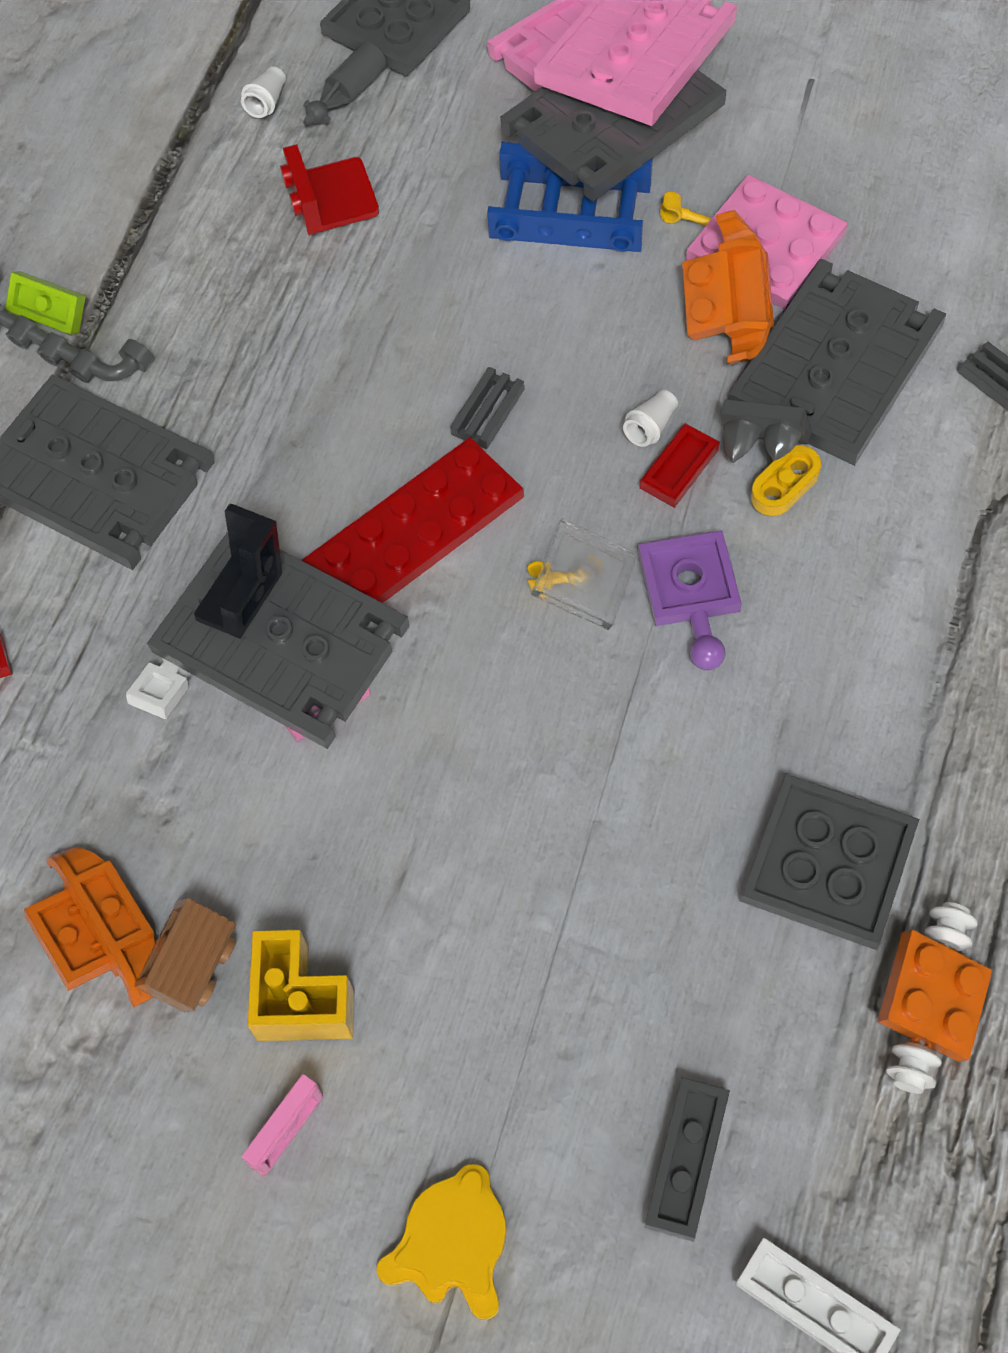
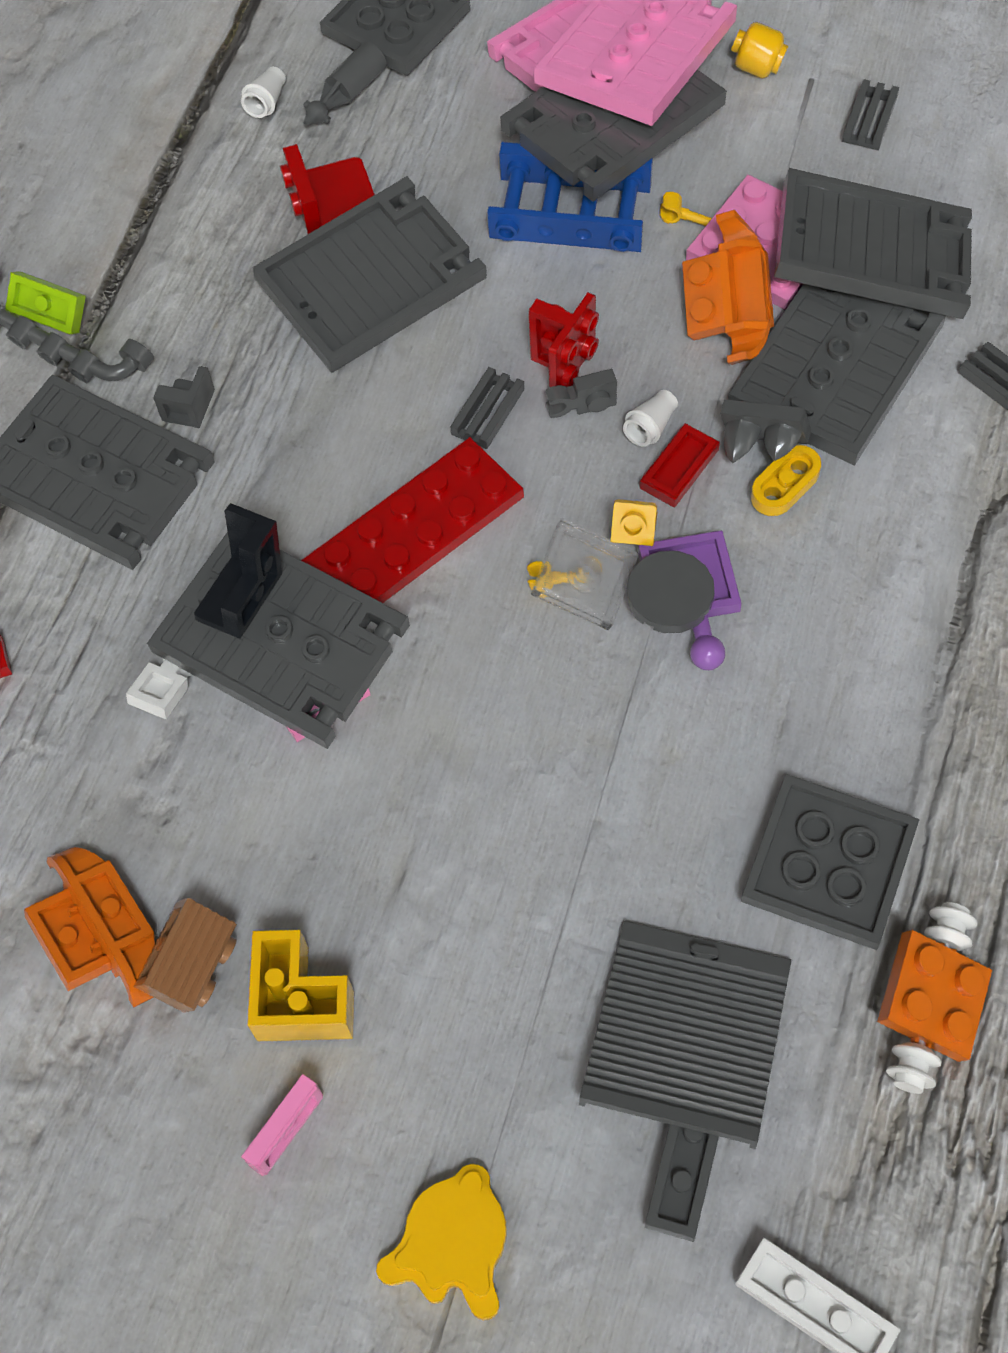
none -> dark grey panel [153,366,215,428]
none -> dark grey door [252,176,487,373]
none -> red bracket [529,292,599,387]
none -> dark grey plate [545,368,617,418]
none -> dark grey door [579,921,792,1149]
none -> yellow bracket [611,499,657,546]
none -> dark grey tile [627,551,715,633]
none -> yellow head [731,22,788,79]
none -> dark grey door [774,168,972,319]
none -> dark grey tile [842,79,900,150]

